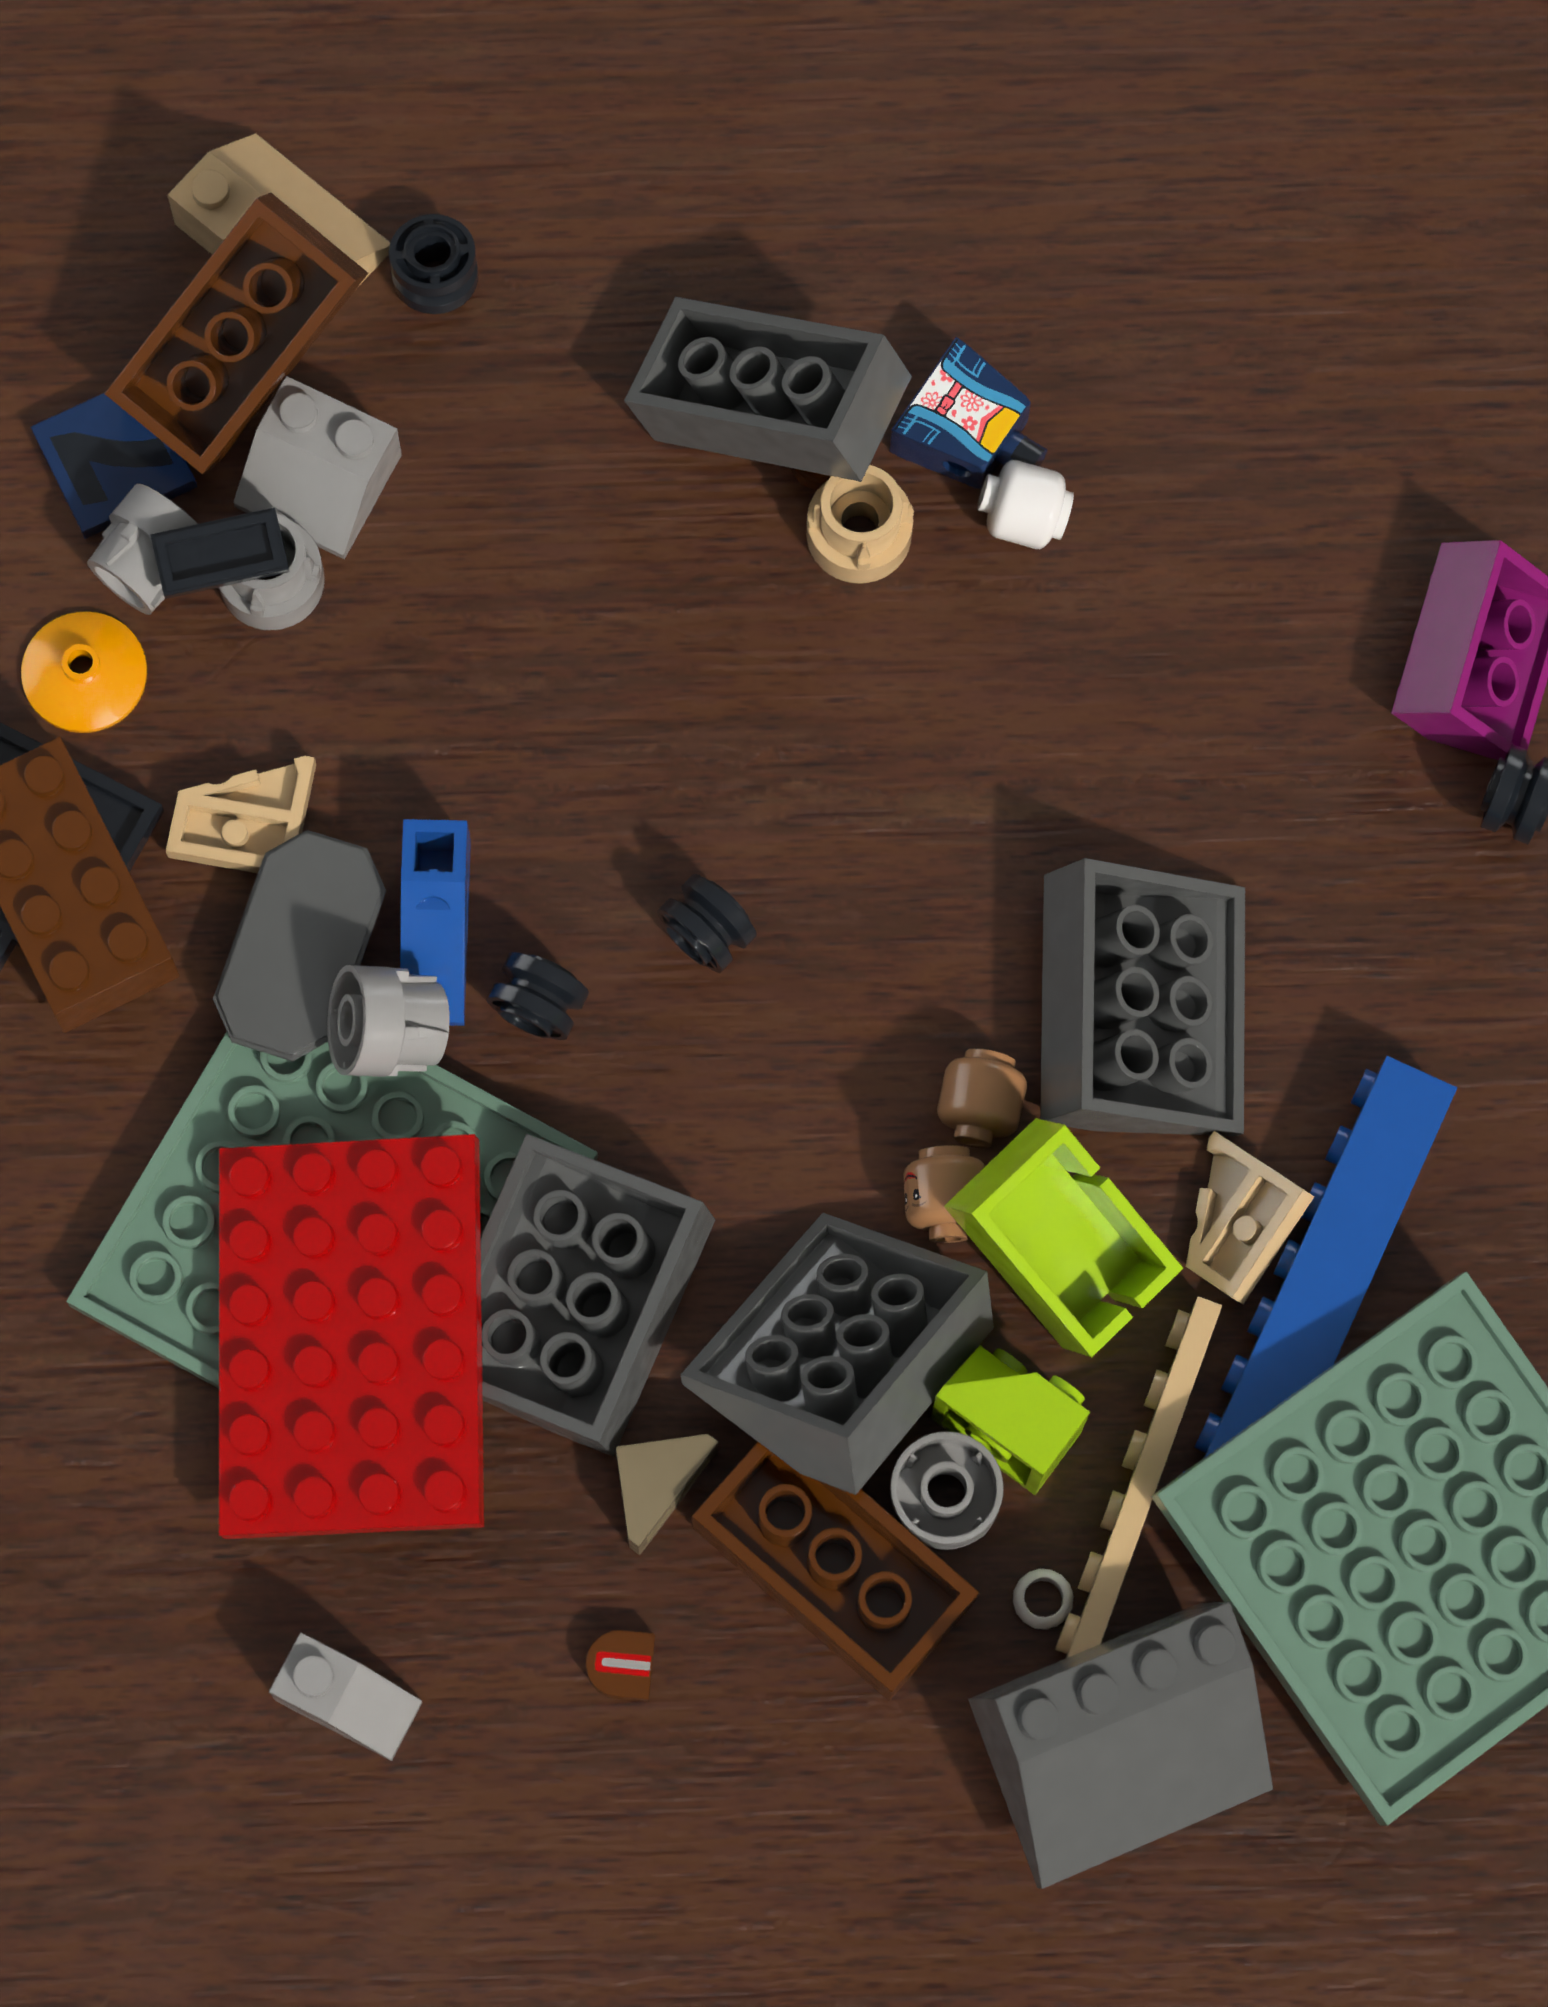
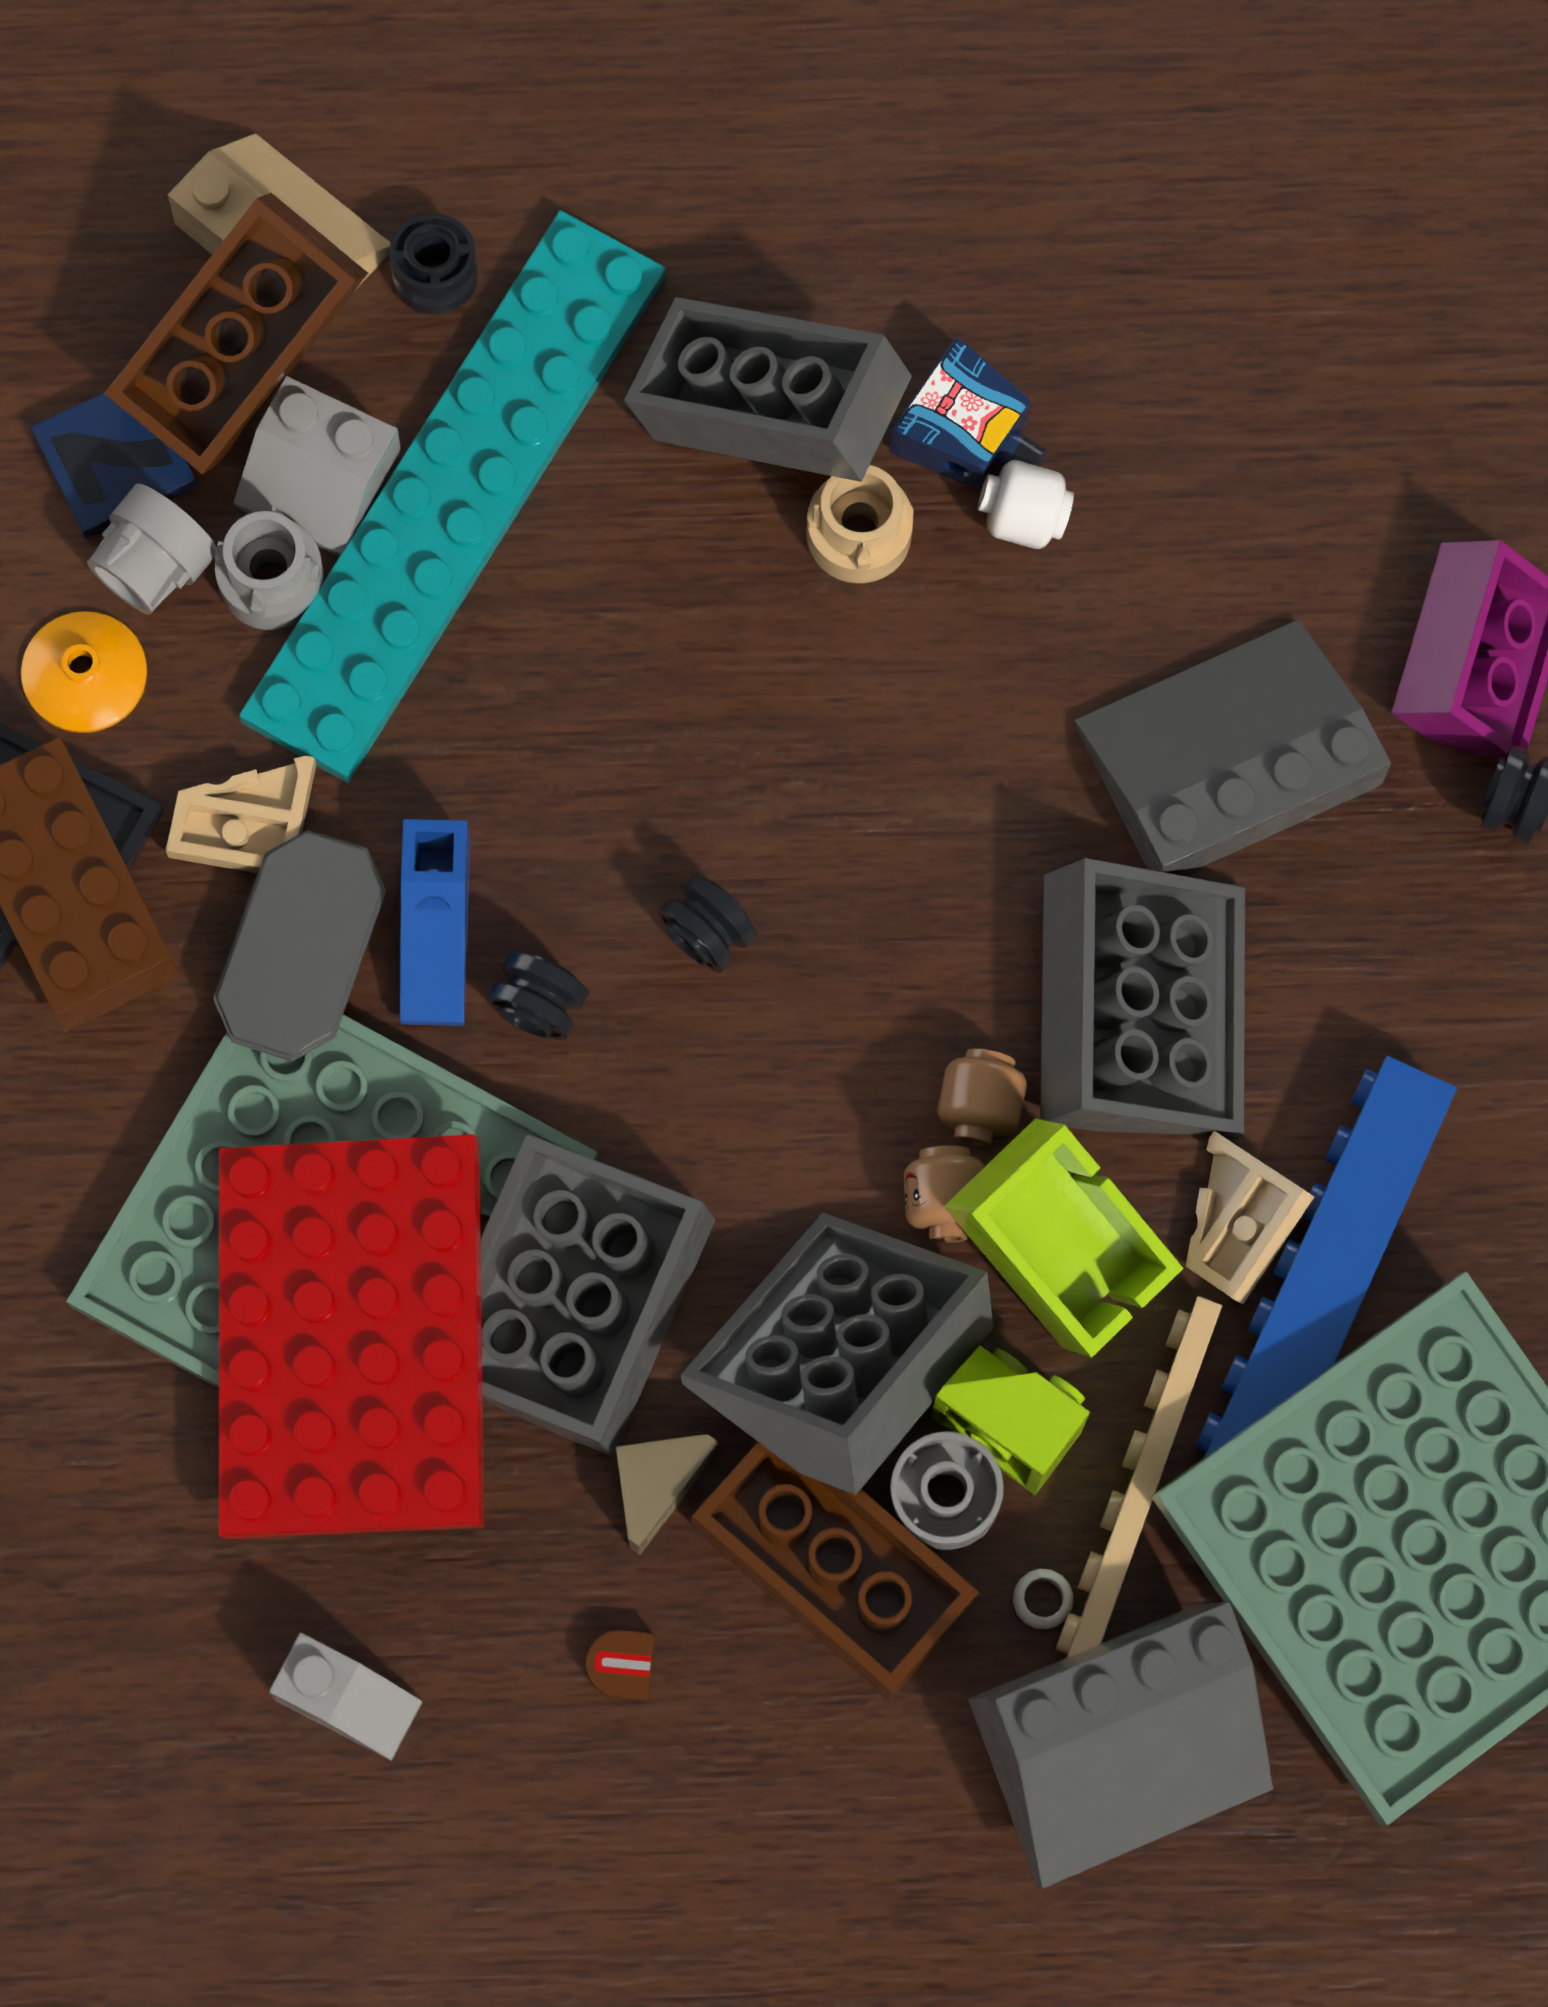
black tile [150,507,290,599] -> none
light grey piece [327,965,450,1077] -> none
none -> teal plate [239,210,666,784]
none -> dark grey slope [1074,619,1391,876]

